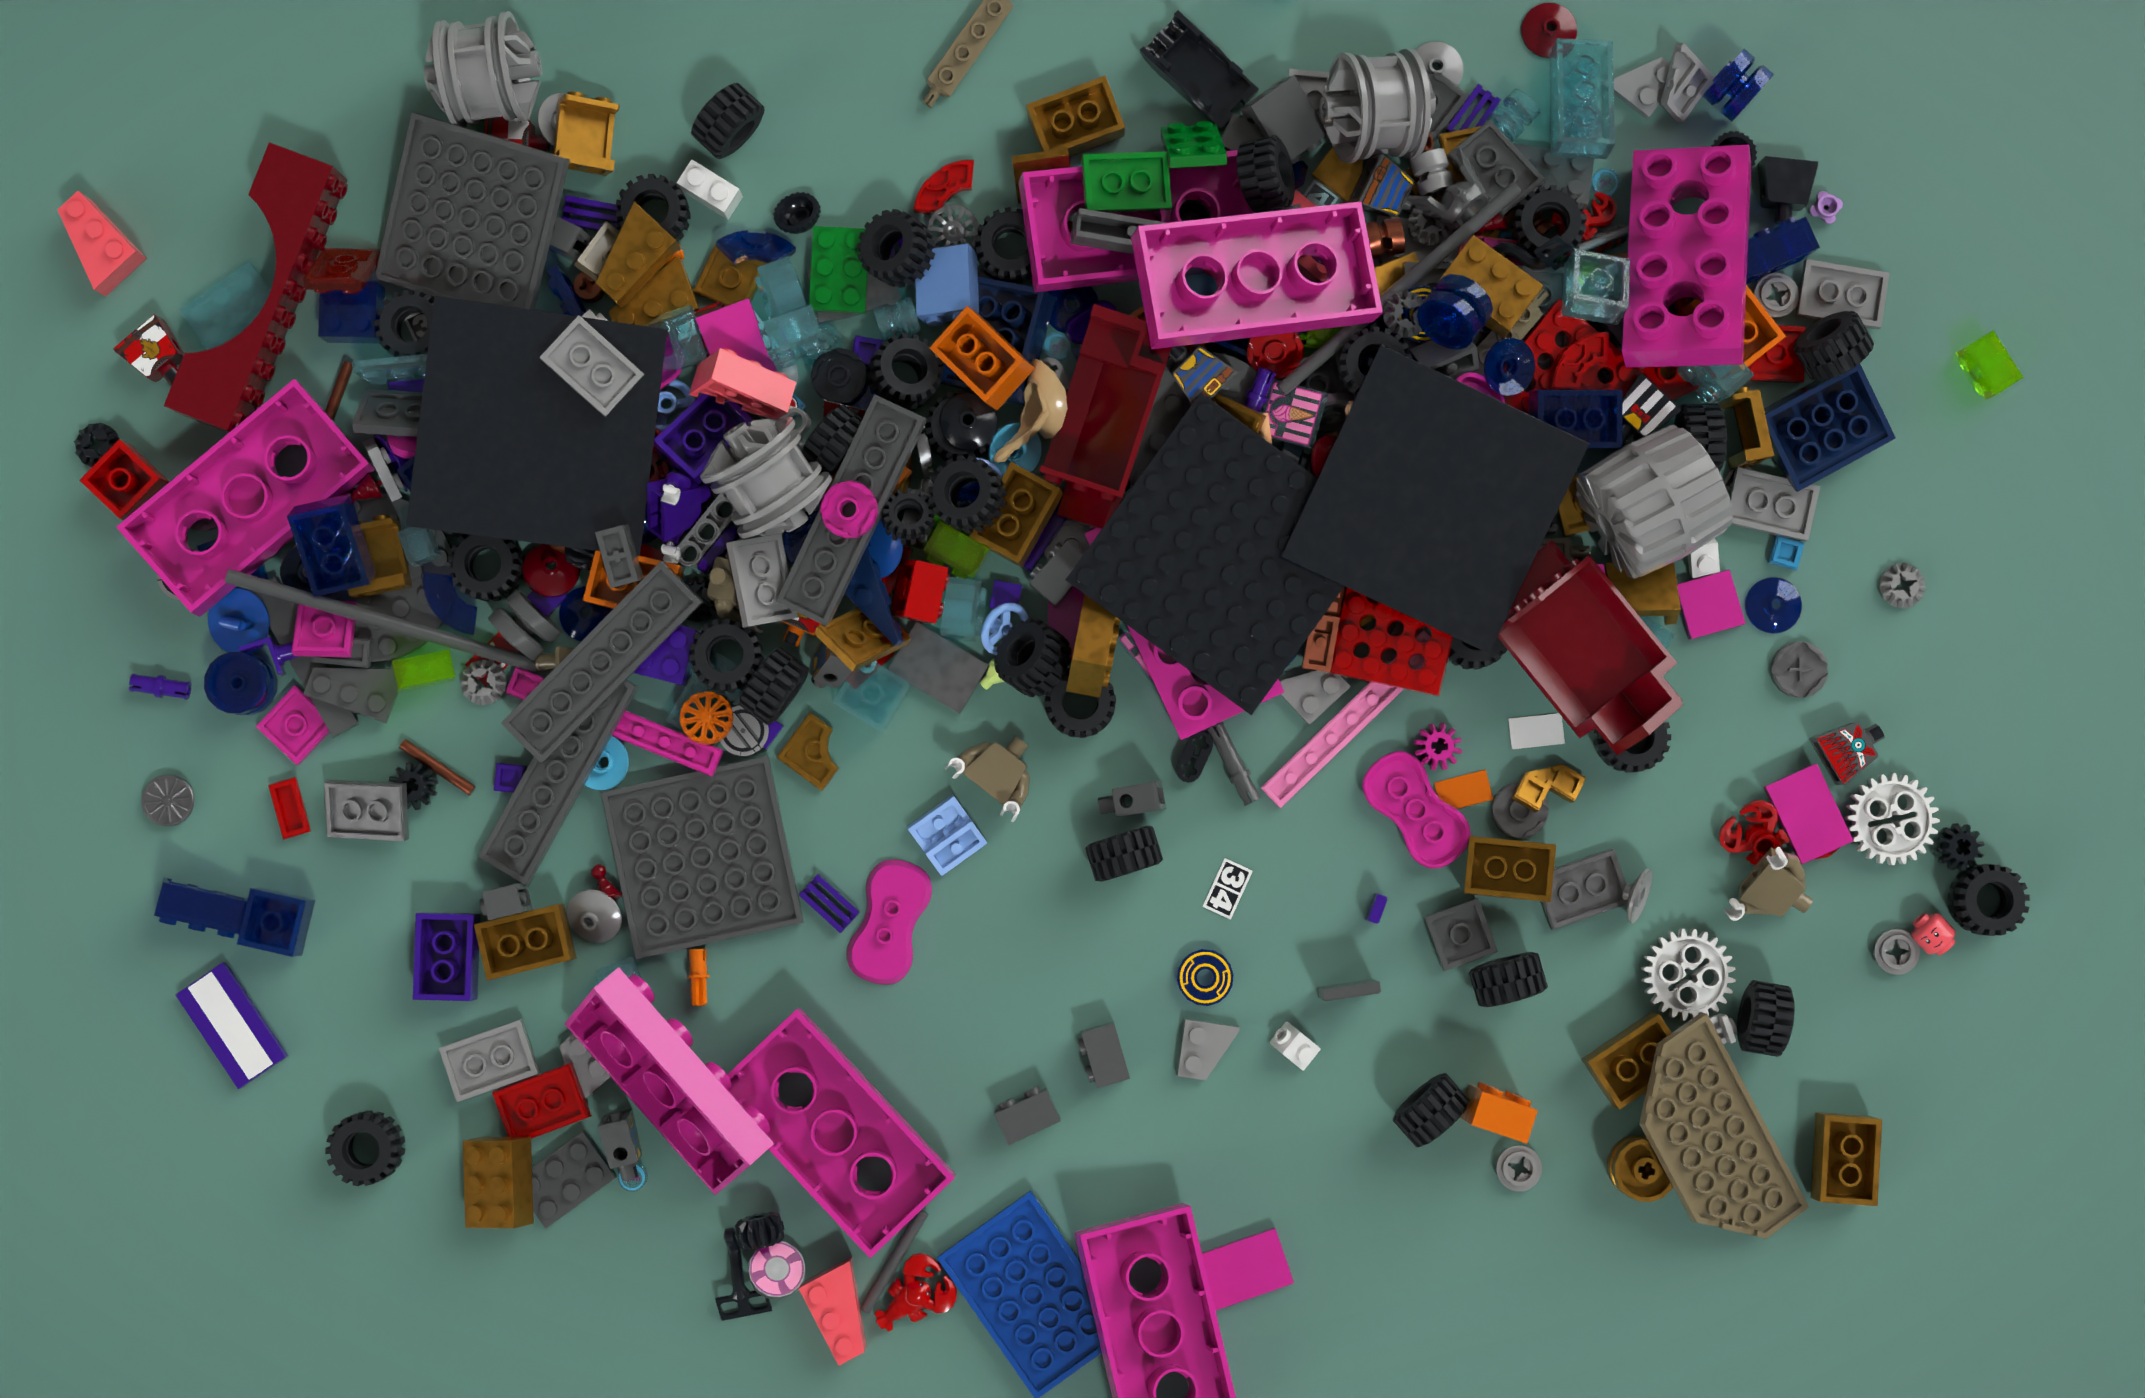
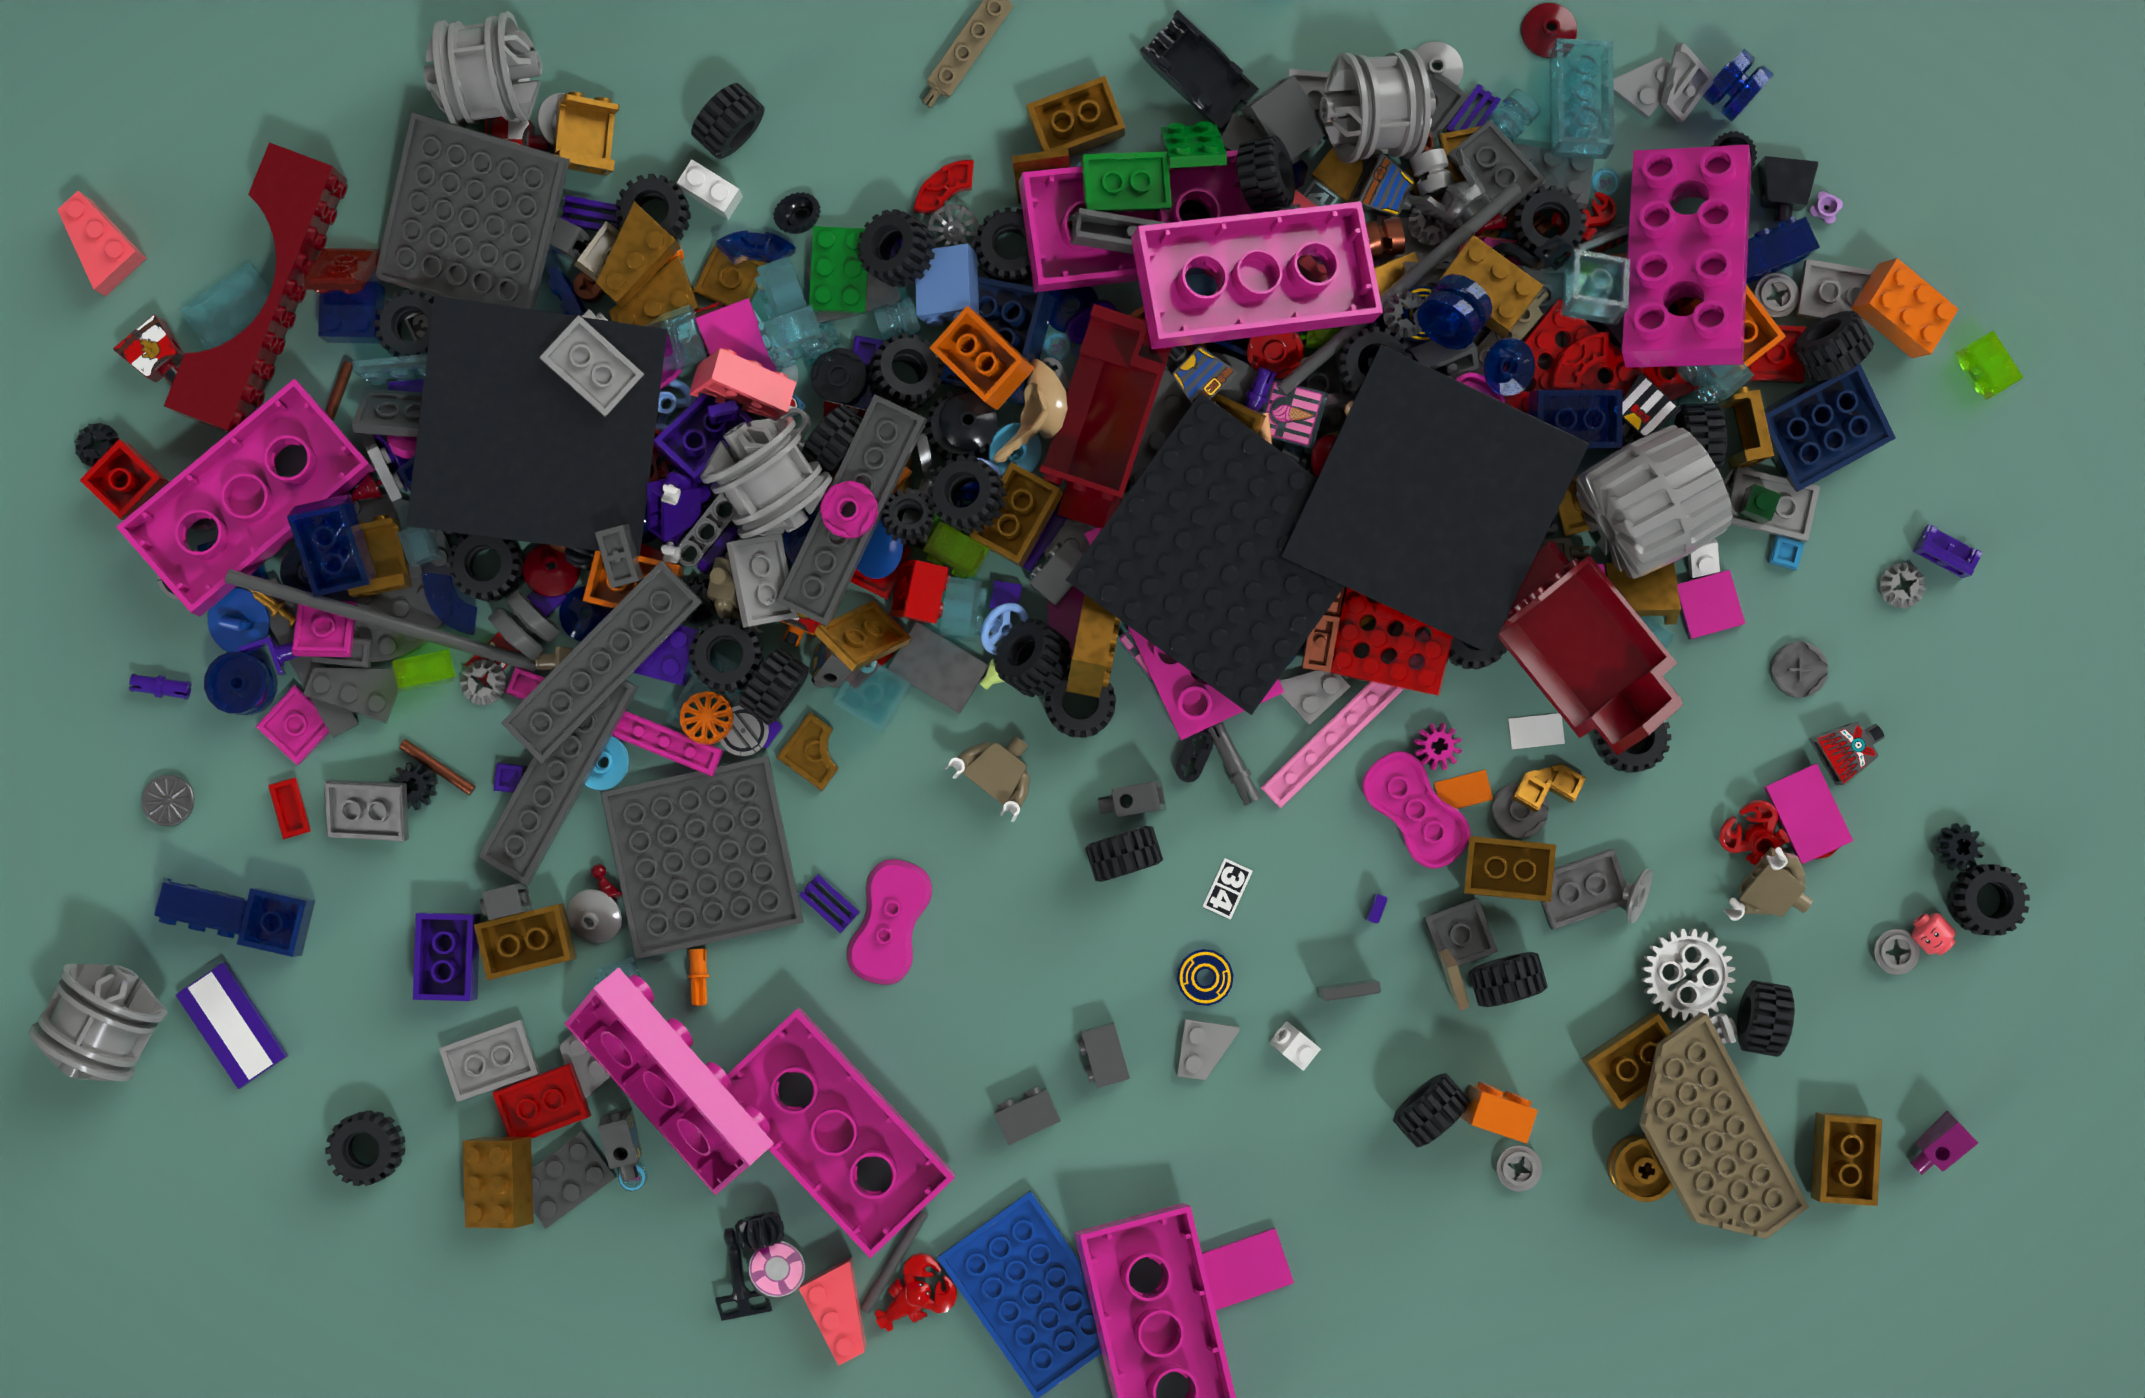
dark blue wing [845,542,904,646] -> none
light blue slope [907,794,987,876] -> none
clear blue dish [1745,577,1802,634] -> none
white gear [1844,773,1940,865] -> none
none -> light grey wheel [29,964,167,1081]
none -> pearl gold piece [248,589,297,627]
none -> dark purple tile [708,400,738,425]
none -> dark tan tile [1438,949,1469,1011]
none -> dark green brick [1736,484,1781,524]
none -> orange brick [1851,258,1958,358]
none -> magenta torso [1910,1111,1978,1175]
none -> dark purple hinge [1913,524,1982,578]

